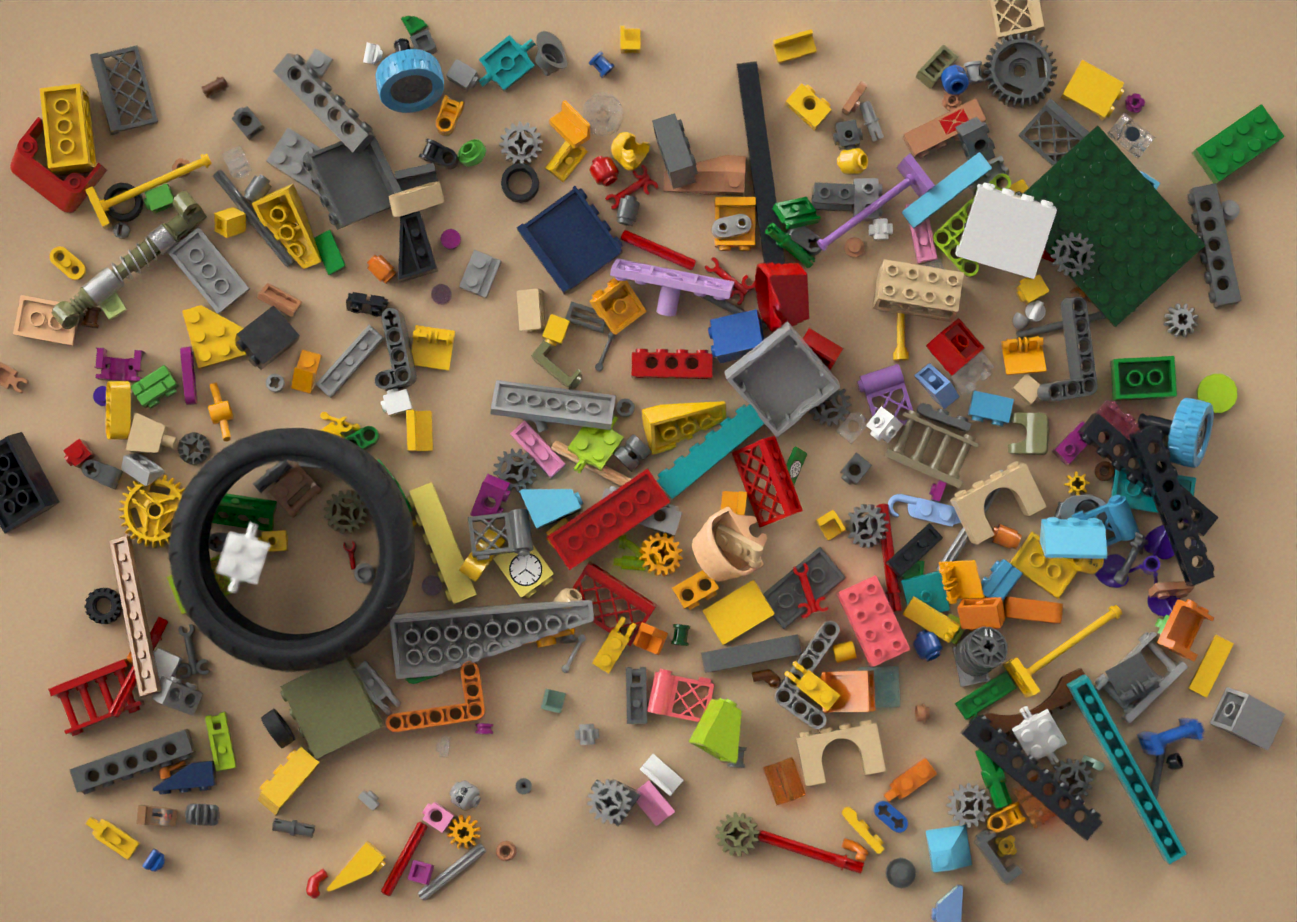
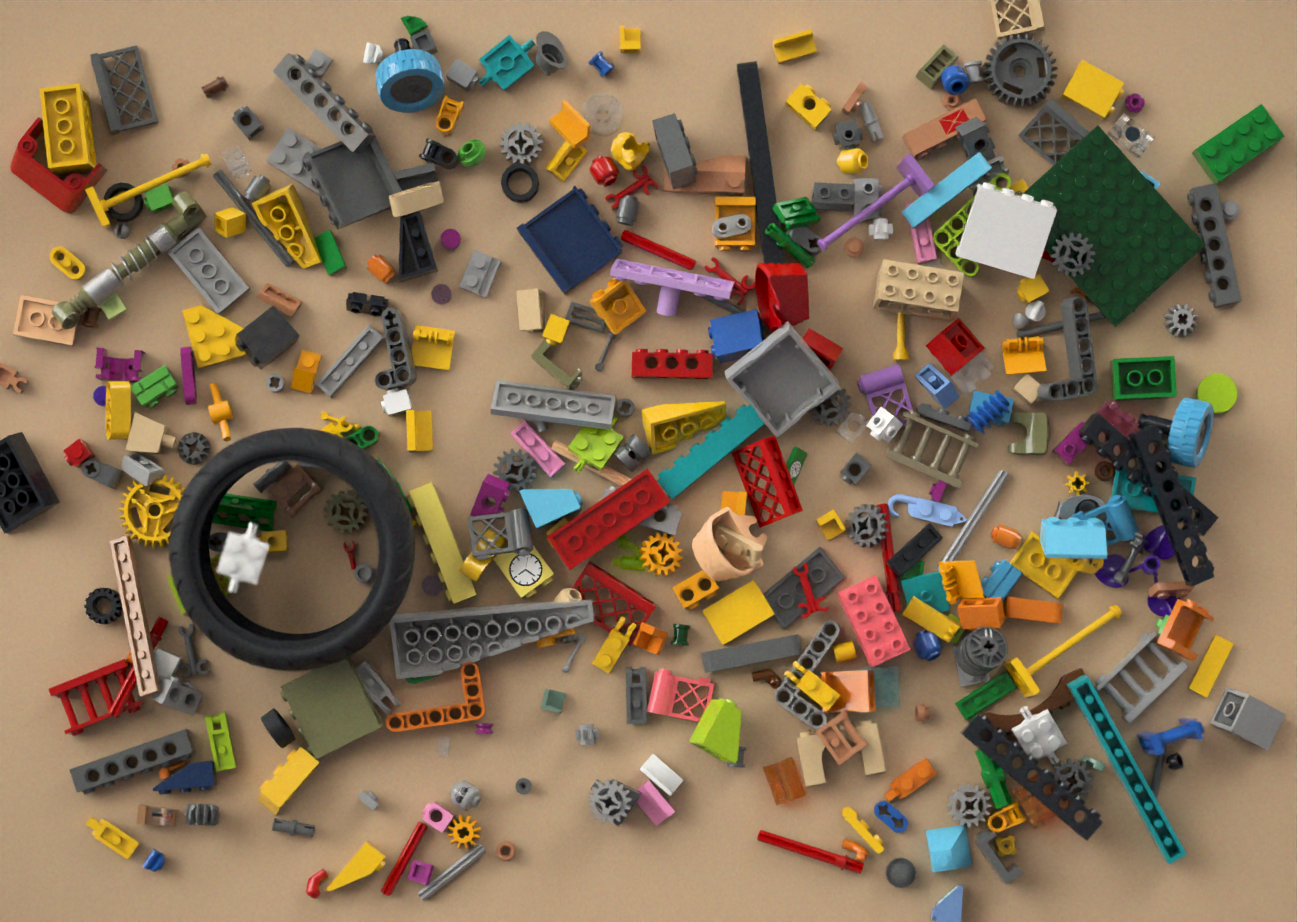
olive gear [715,812,760,857] -> none
tan arch [950,461,1047,544] -> none
dark grey hinge [1105,652,1160,706] -> none
none -> nougat plate [815,710,869,765]
none -> blue piece [966,390,1010,434]

